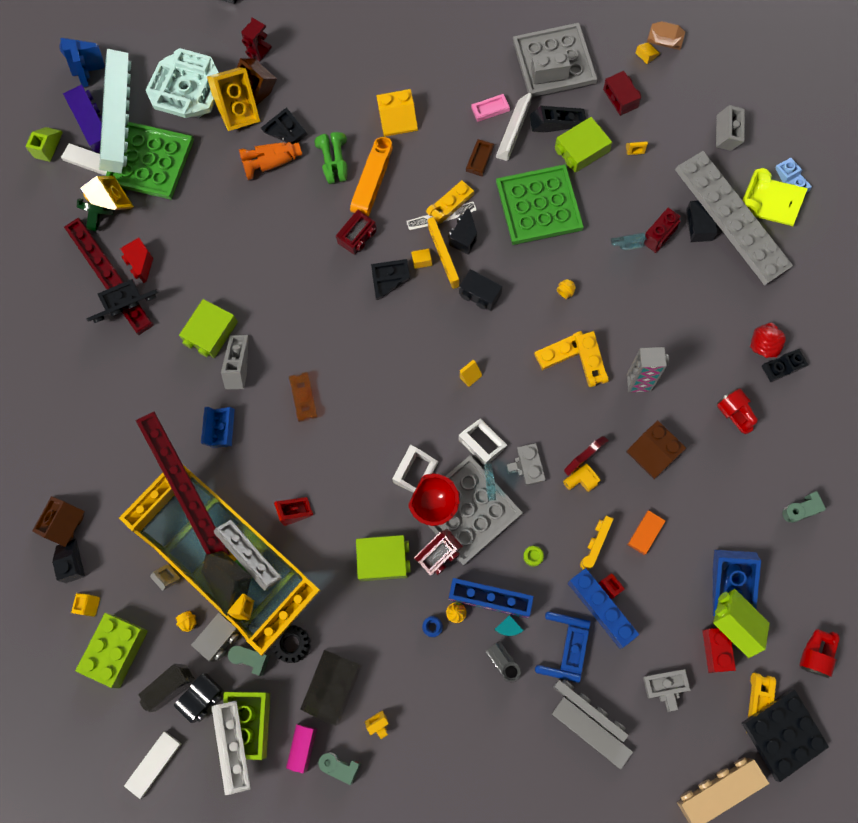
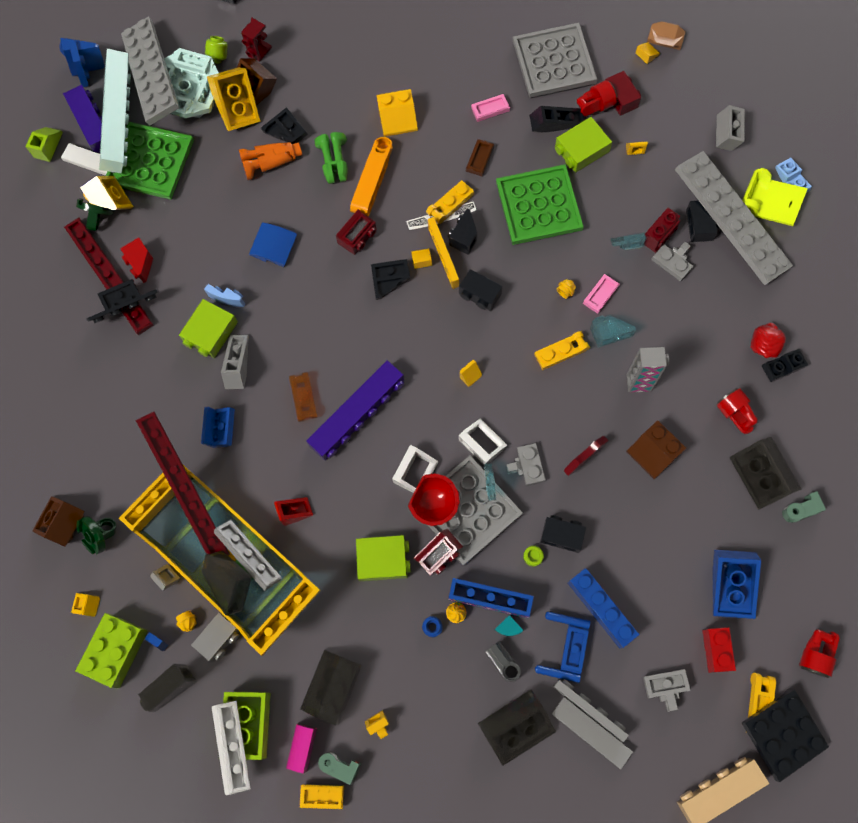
black slope [52,539,85,583] -> none
white tile [124,731,182,799] -> none
black brick [174,673,223,723] -> none
yellow slope [227,594,255,620] -> none
sand green leg [228,646,270,676] -> none
black tyre [272,625,311,663] -> none
white slope [496,93,532,161] -> none
light grey brick [531,51,570,84] -> none
yellow piece [563,464,602,492] -> none
yellow plate [574,331,609,388] -> none
yellow plate [580,516,613,570] -> none
red plate [598,573,625,600] -> none
orange tile [627,510,665,555] -> none
lime brick [713,589,770,658] -> none
none -> dark green tile [76,516,116,555]
none -> light grey plate [121,16,179,126]
none -> blue tile [145,632,168,651]
none -> light blue slope [204,284,246,307]
none -> lime head [205,36,228,64]
none -> blue slope [249,222,297,267]
none -> yellow plate [300,784,344,809]
none -> dark purple brick [306,360,405,460]
none -> clear smoke slope [478,690,556,766]
none -> black brick [540,515,586,553]
none -> red piece [576,80,617,116]
none -> bright pink tile [583,274,620,314]
none -> clear light blue slope [590,316,636,348]
none -> light grey hinge [652,242,693,282]
none -> clear smoke slope [729,437,802,510]

